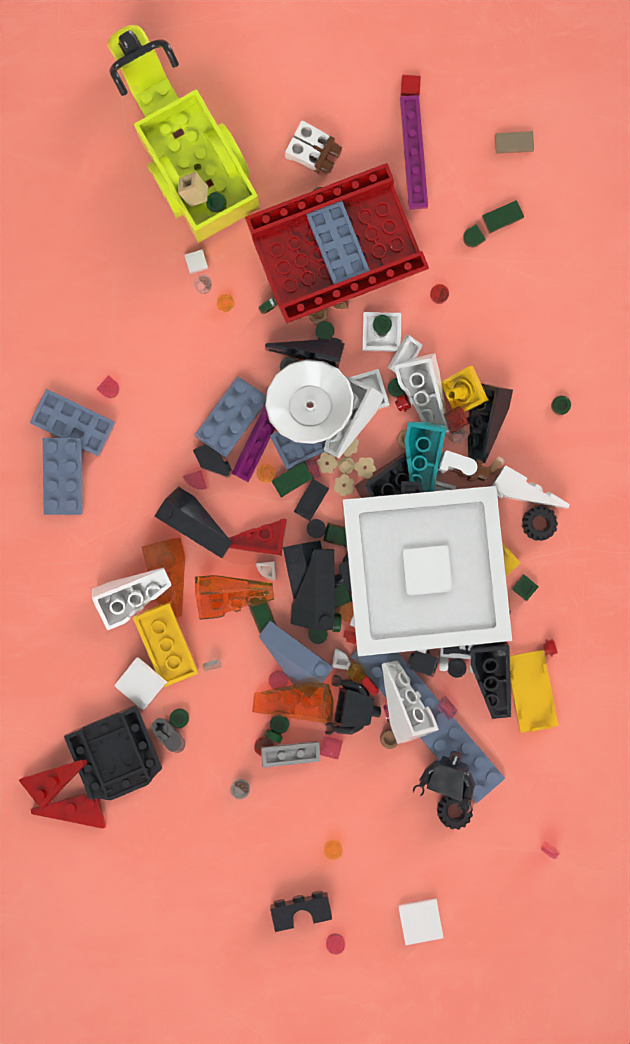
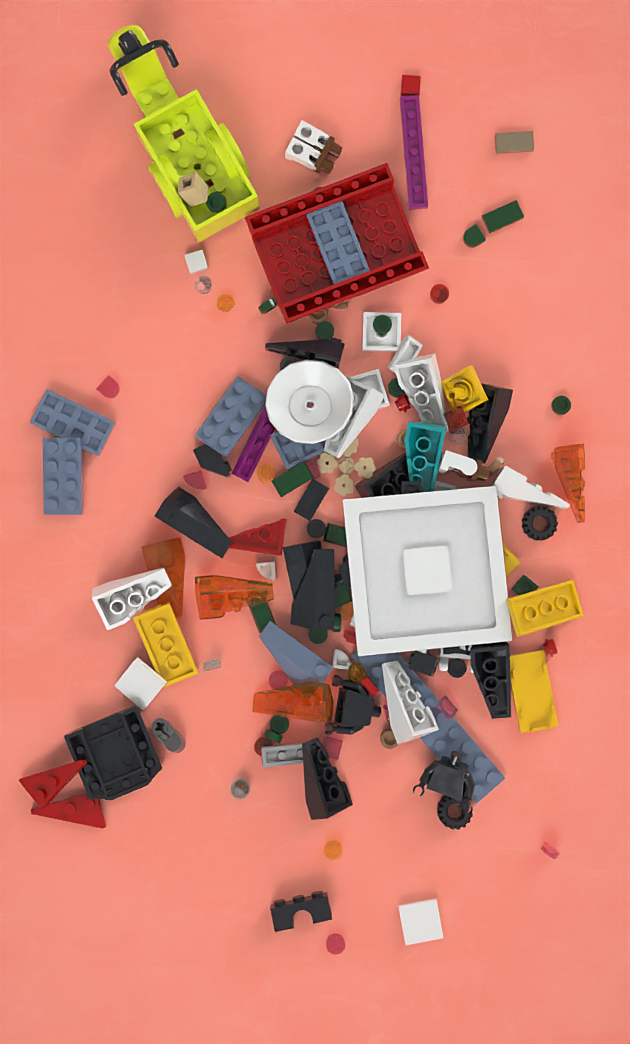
dark green tile [170,708,189,728] -> none
none -> black wedge [302,737,353,820]
none -> yellow tile [506,579,584,637]
none -> clear orange wedge [551,443,585,523]

